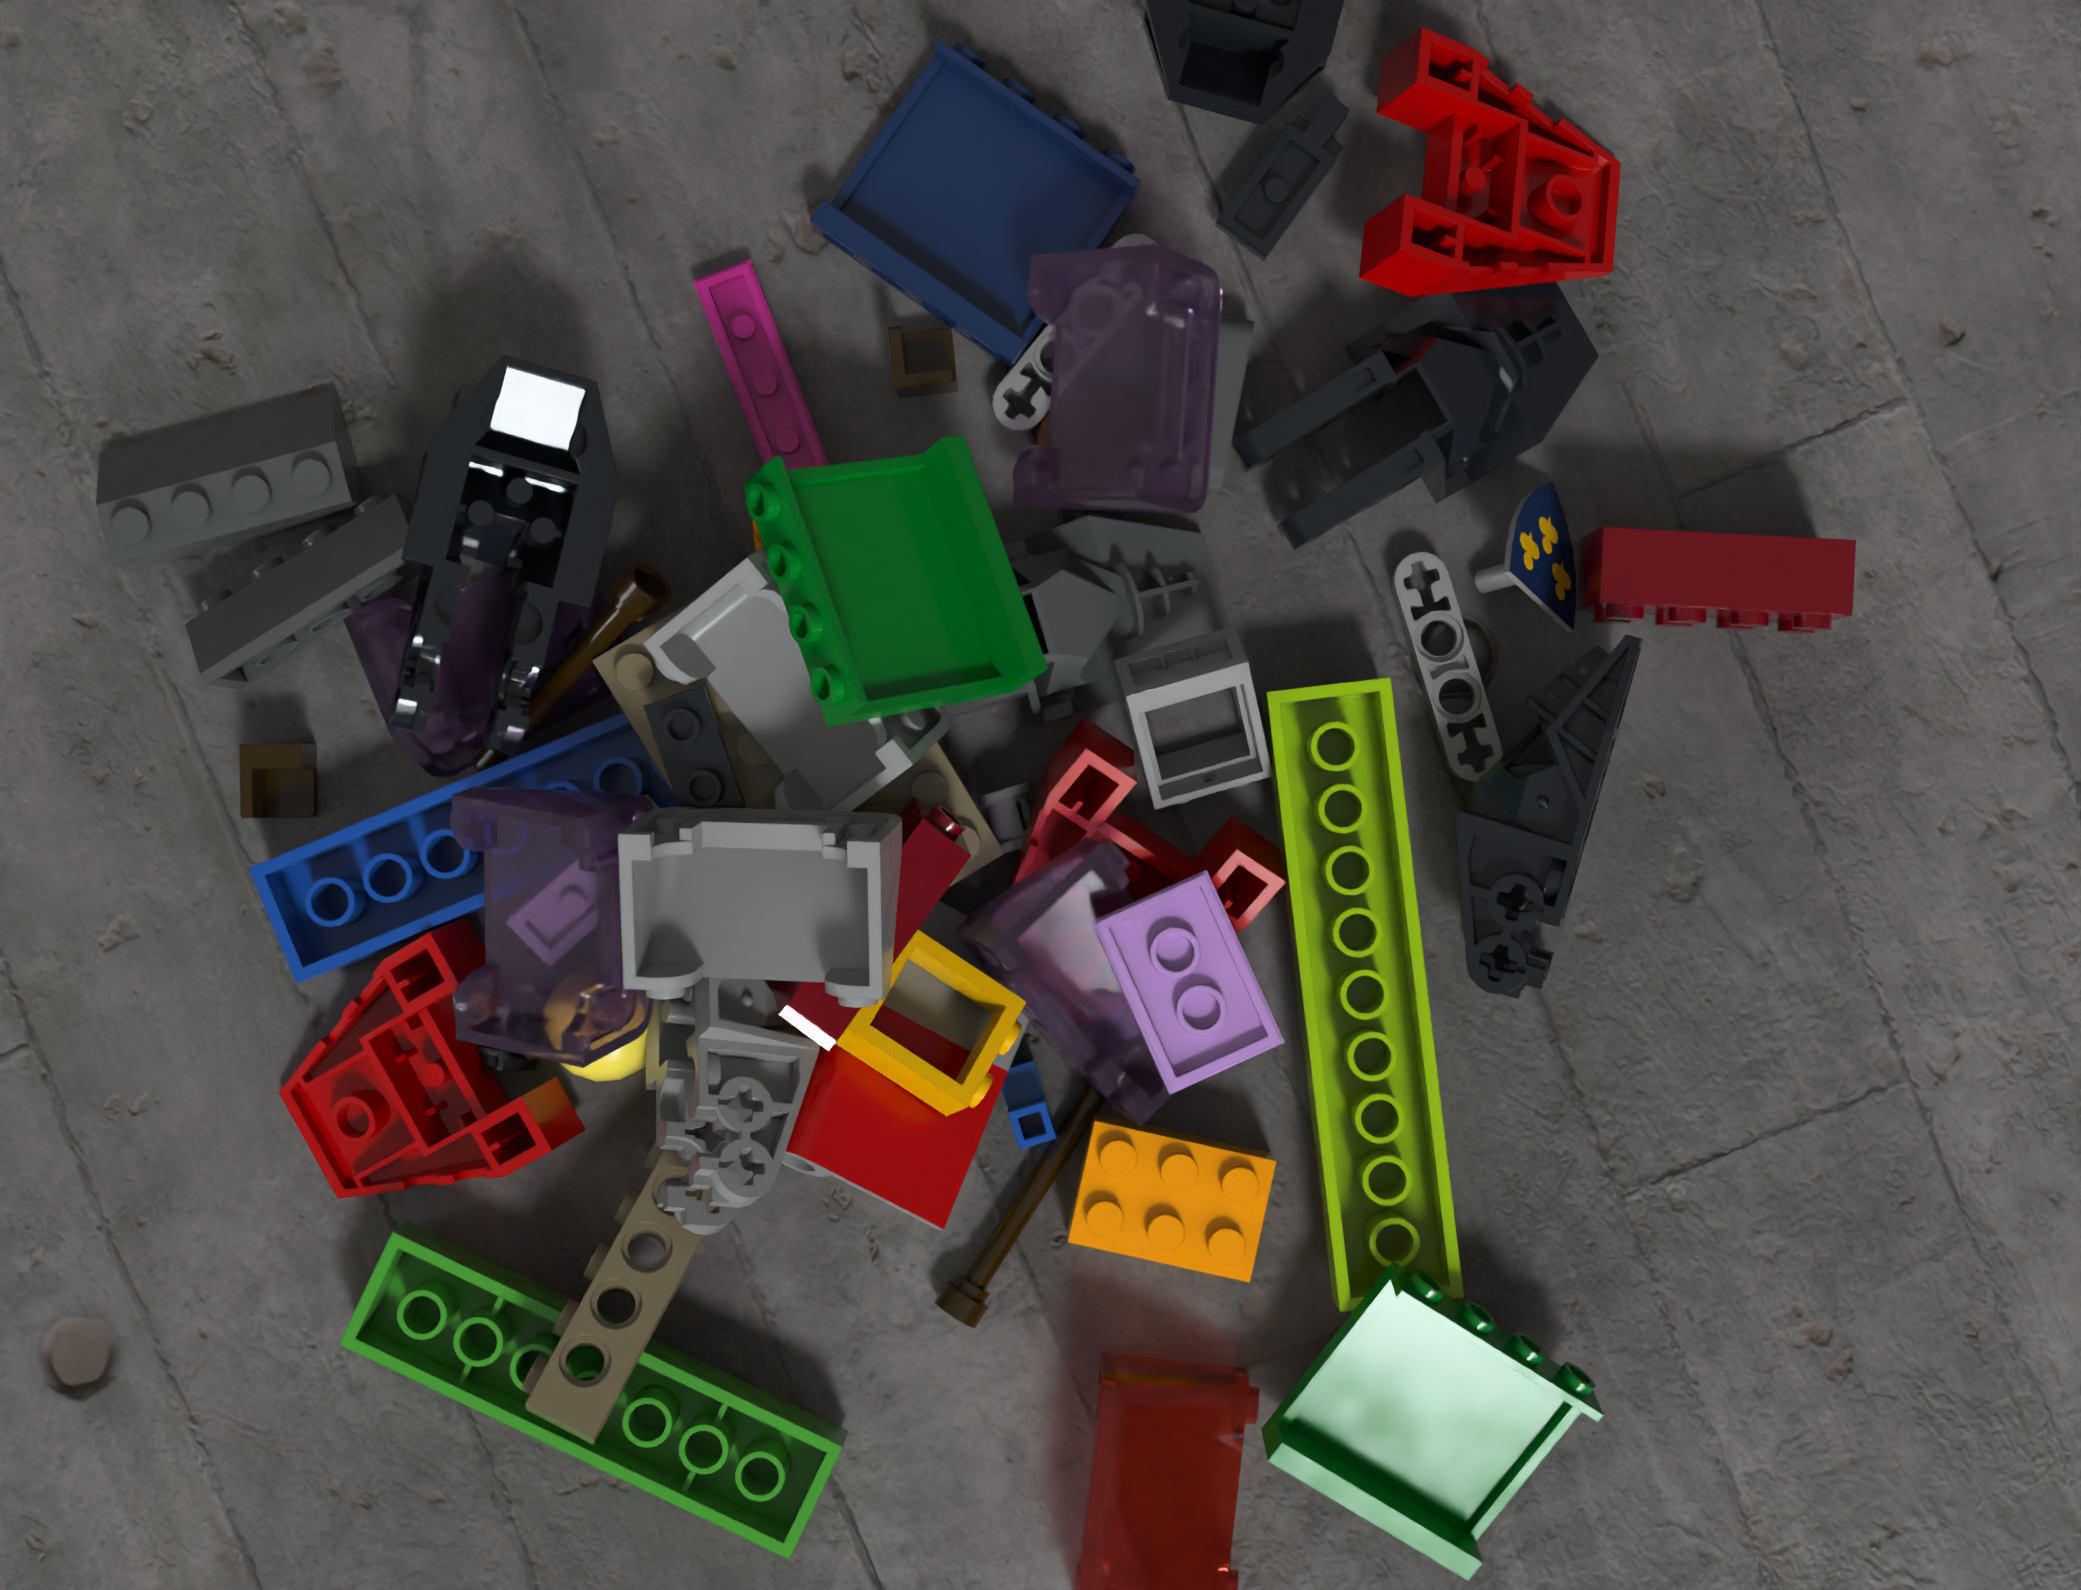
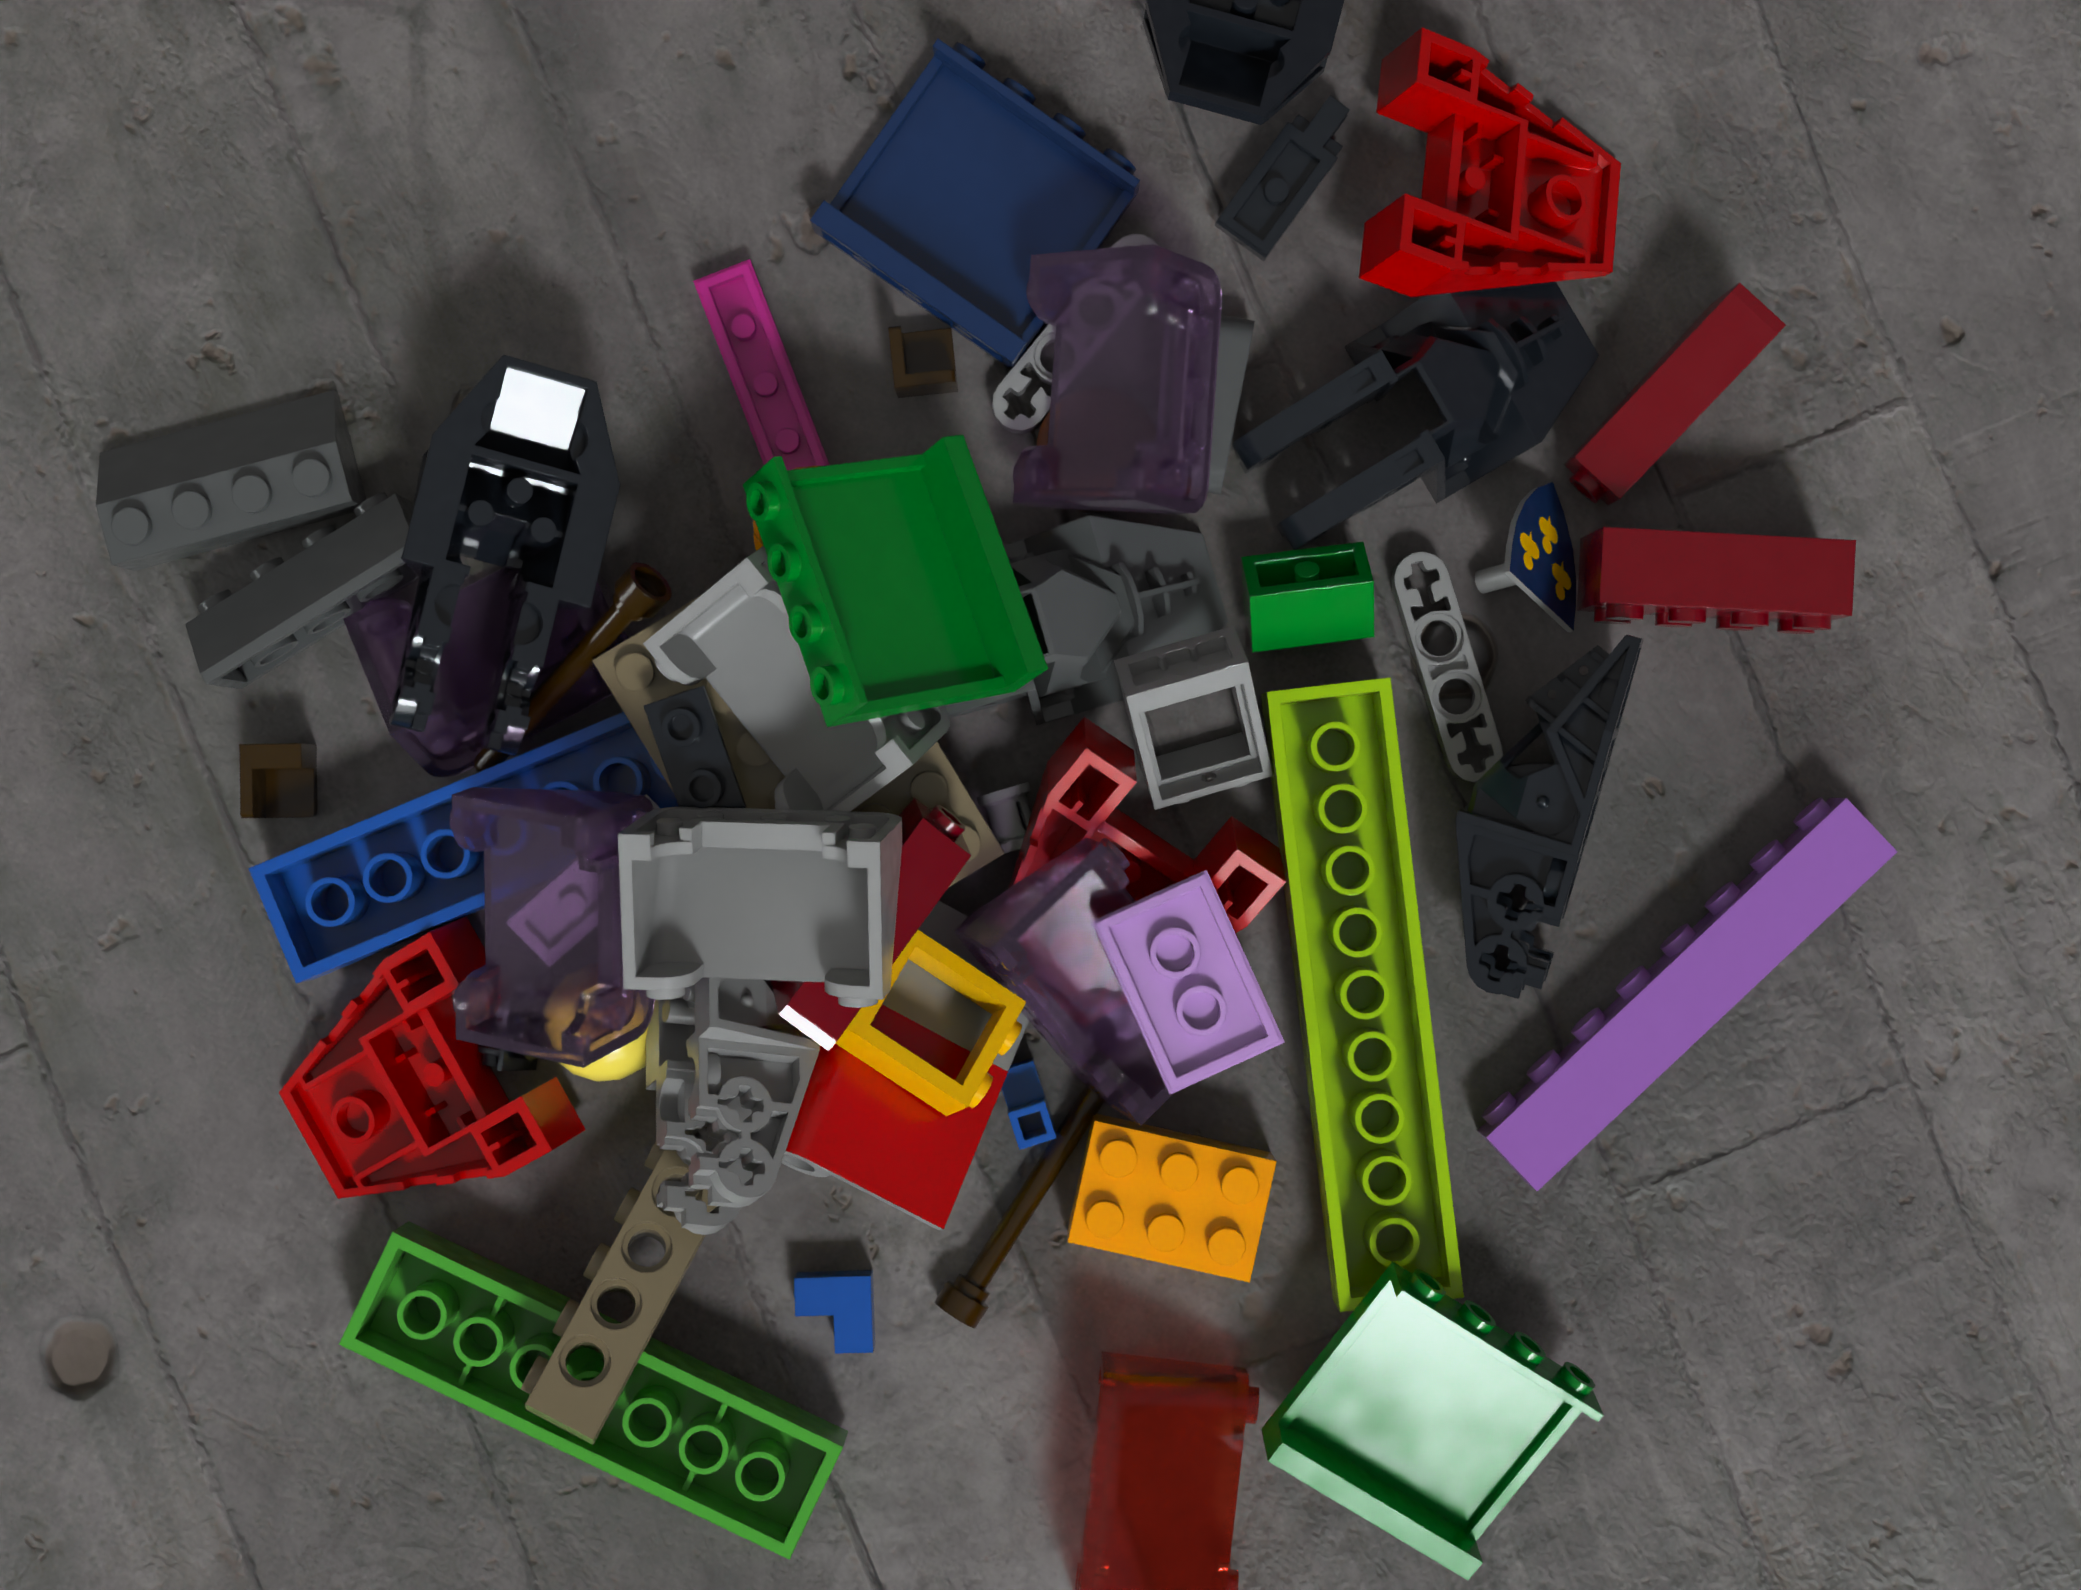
none -> blue piece [794,1270,875,1354]
none -> green brick [1241,542,1374,652]
none -> medium lavender brick [1477,797,1897,1191]
none -> dark red slope [1563,282,1786,505]

